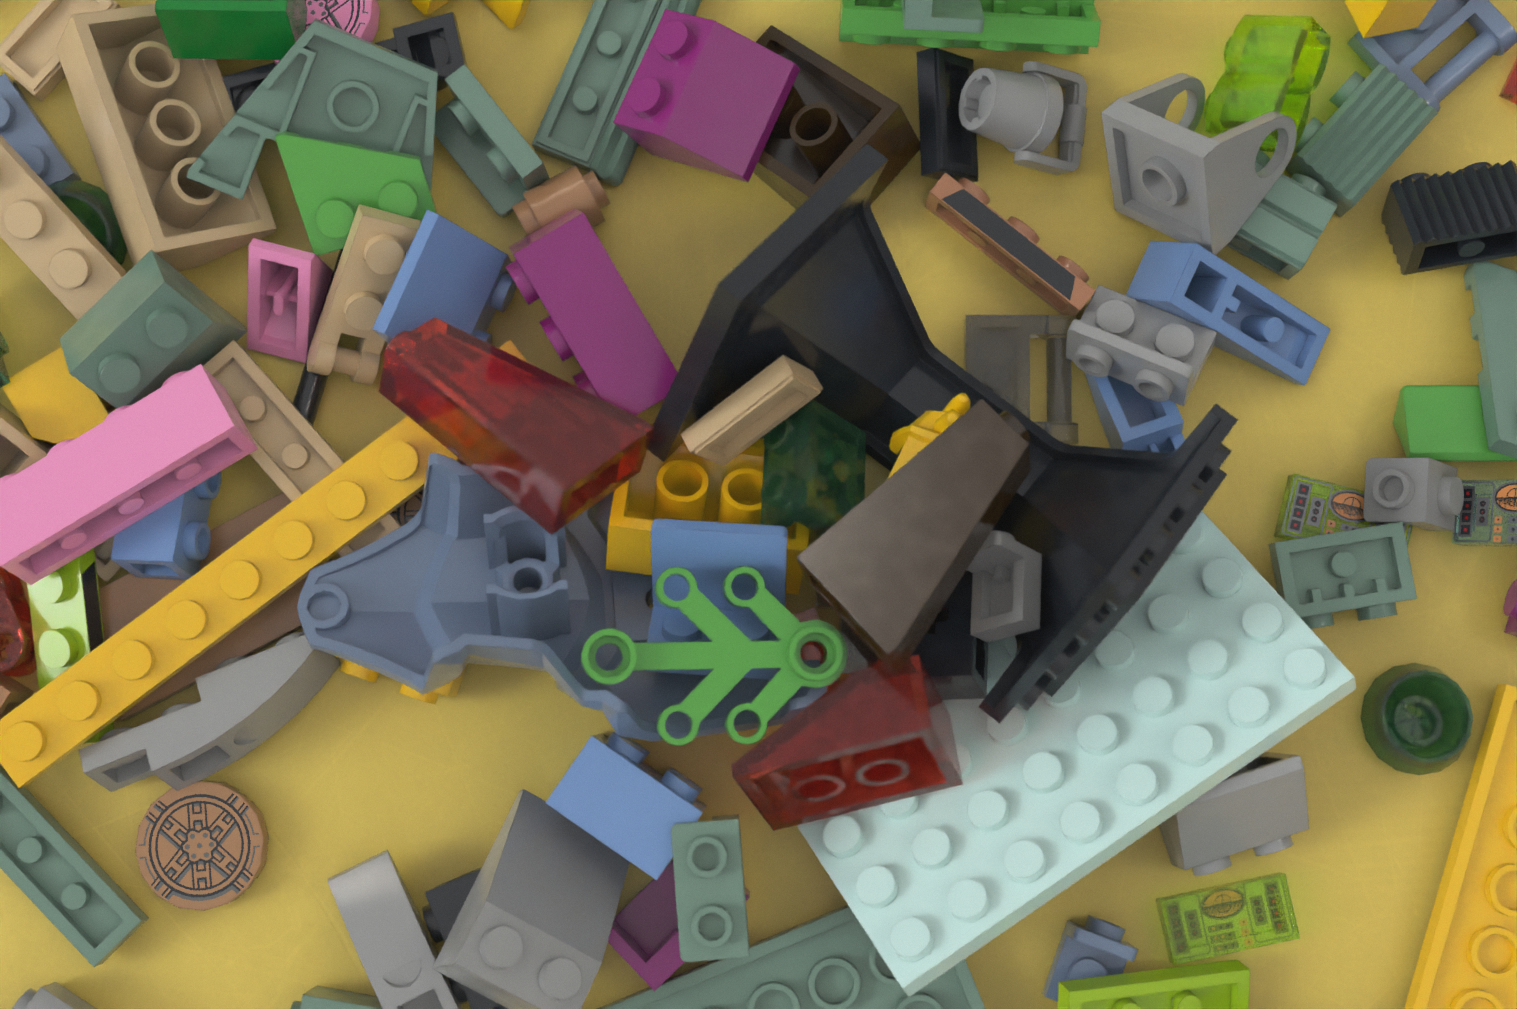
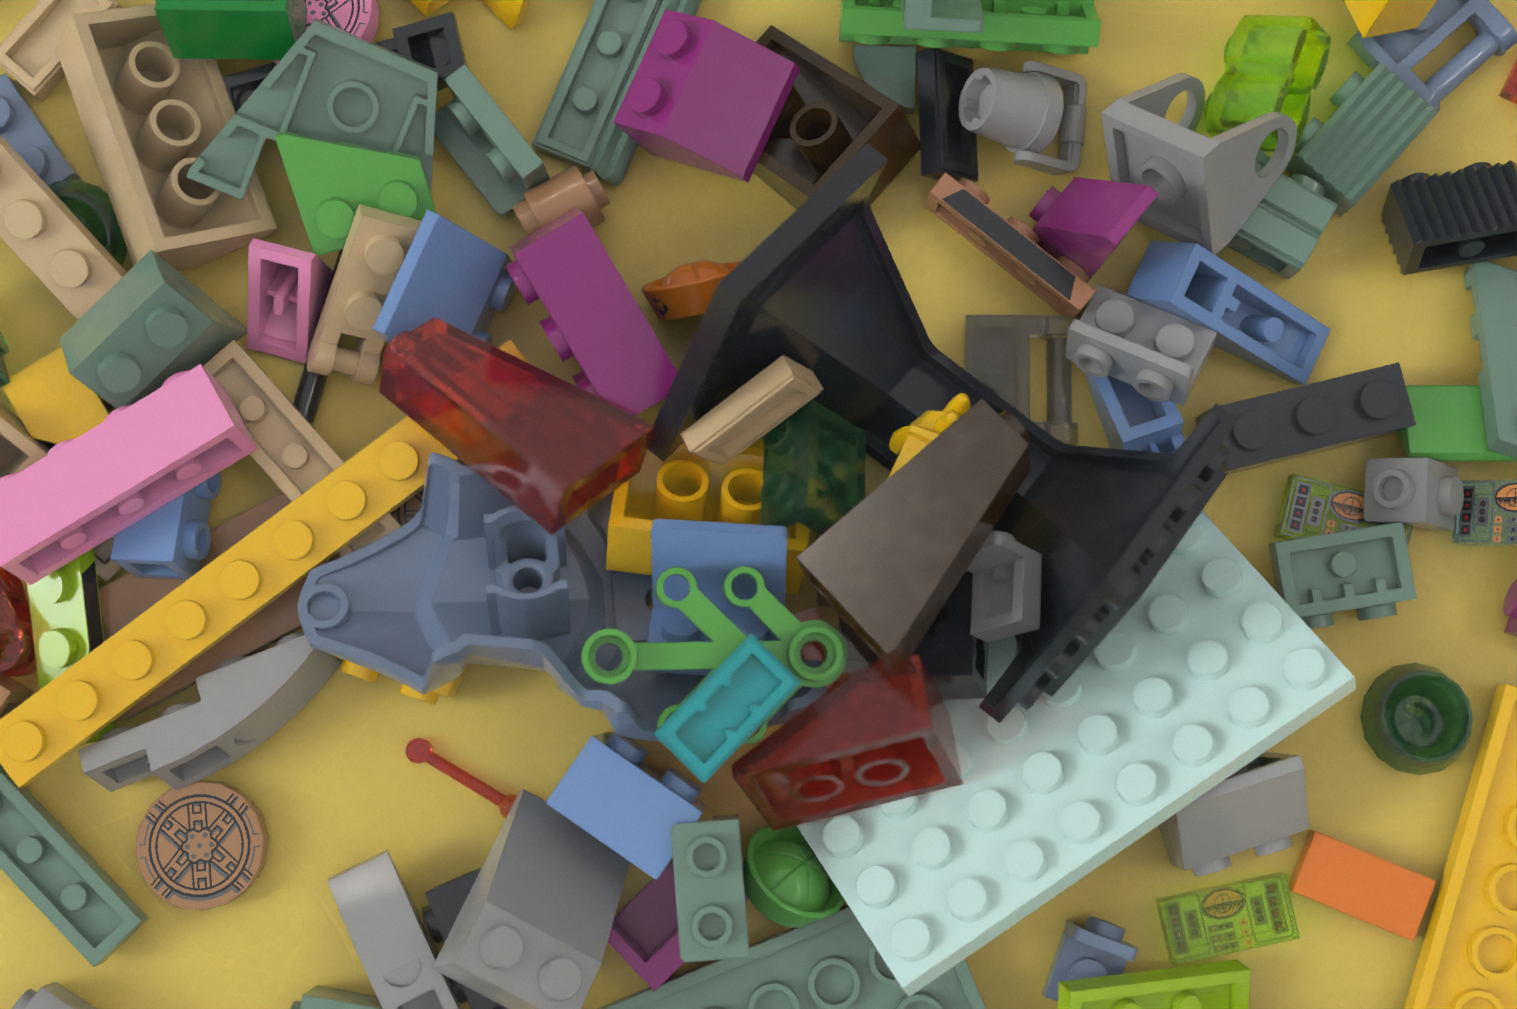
none -> clear red hinge [406,738,517,818]
none -> orange hat [641,260,741,320]
none -> teal plate [653,634,801,783]
none -> bright green hat [743,823,845,928]
none -> sand green tile [853,45,916,114]
none -> magenta slope [1029,177,1158,284]
none -> black brick [1195,362,1416,475]
none -> orange tile [1287,830,1436,942]

